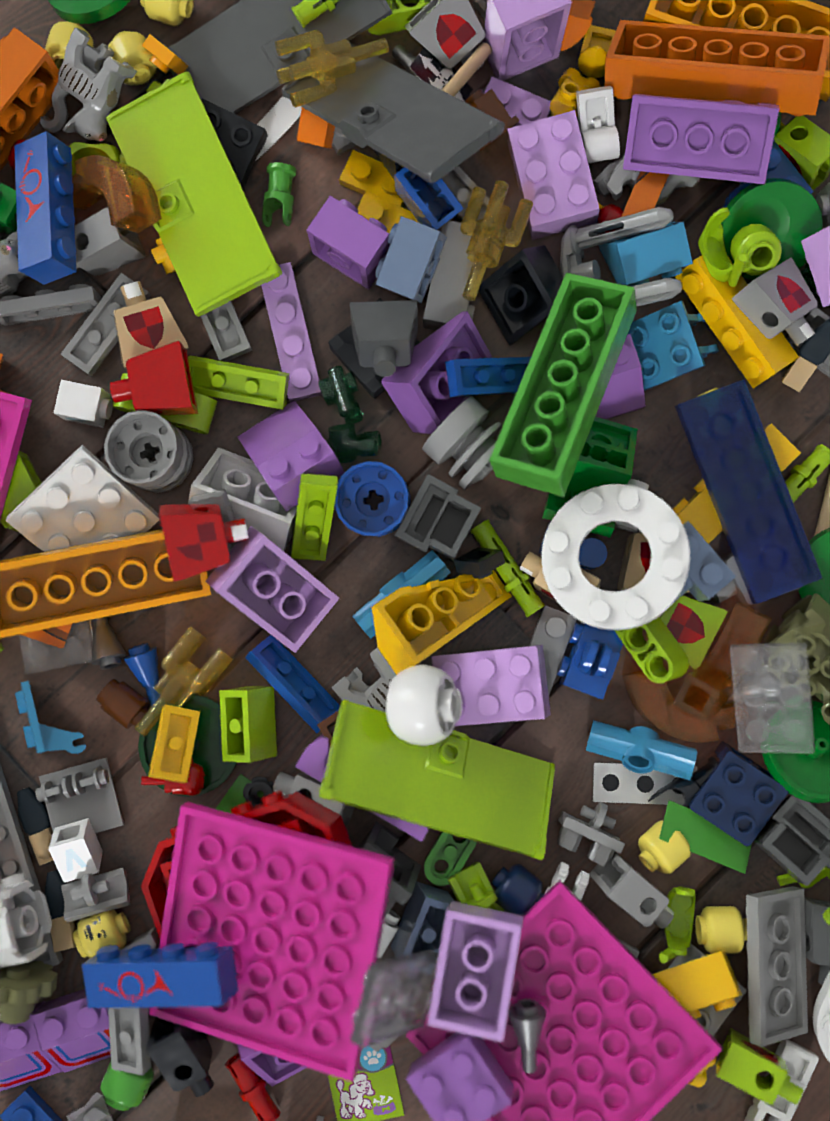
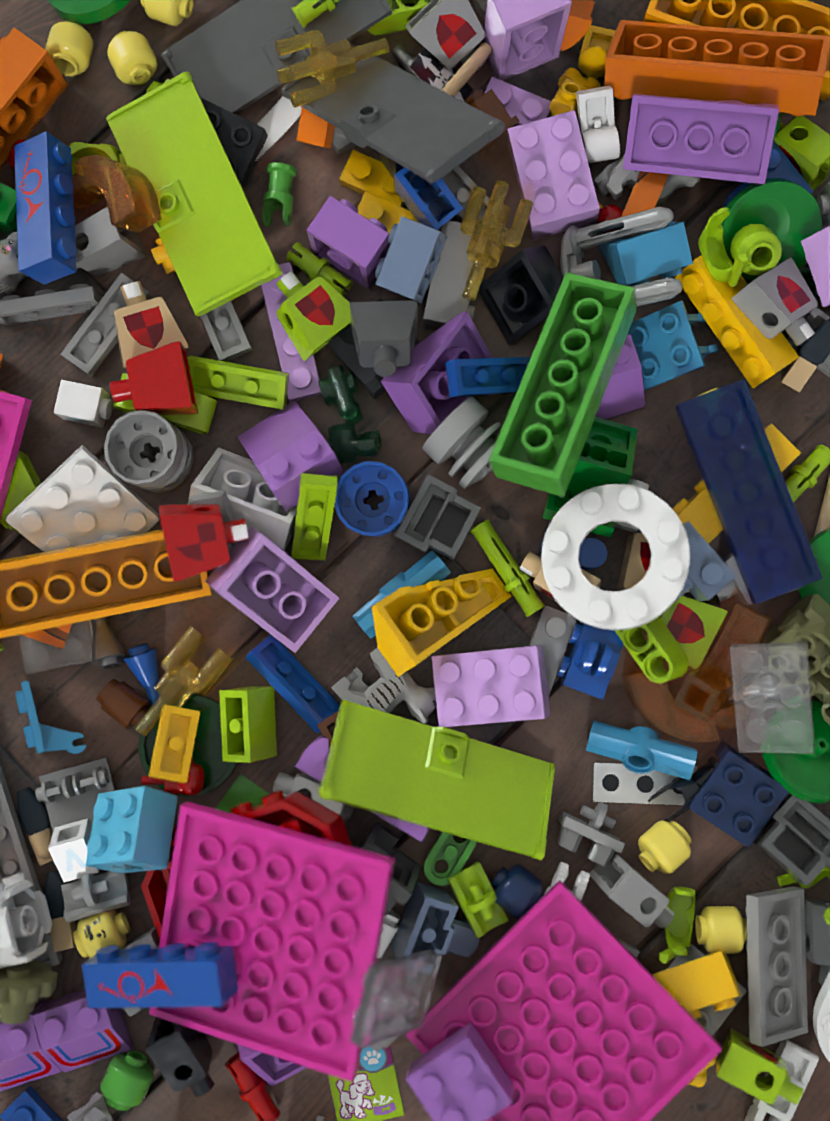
light grey animal [40,28,137,141] -> none
light grey plate [108,1007,151,1076] -> none
light orange plate [142,34,188,75] -> none
black plate [243,776,274,806] -> none
white wheel [386,665,462,746] -> none
lavender brick [427,901,524,1042] -> none
black plate [454,547,505,578] -> none
flat silver cone [509,999,546,1073] -> none
bright green sticker [659,800,752,874] -> none
none -> medium azure brick [85,786,178,873]
none -> lime torso [276,271,351,361]
none -> lime pin [286,242,353,297]

